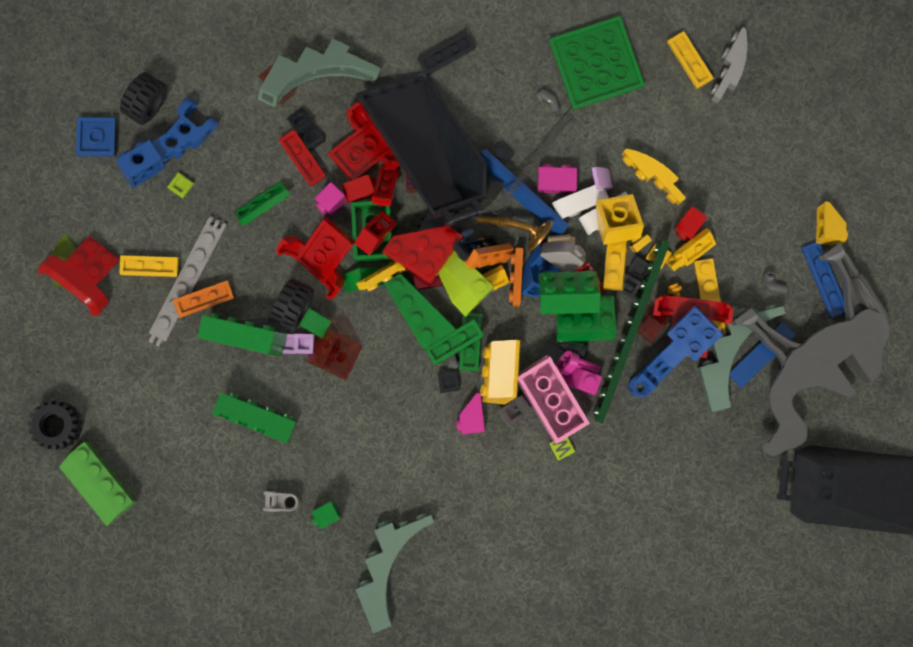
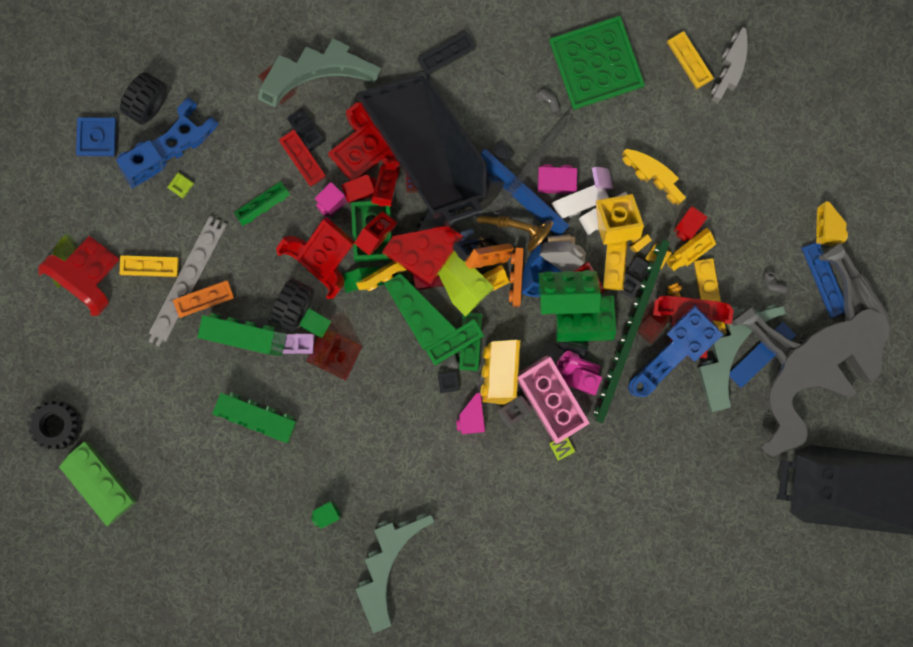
light grey piece [263,491,301,512] -> none

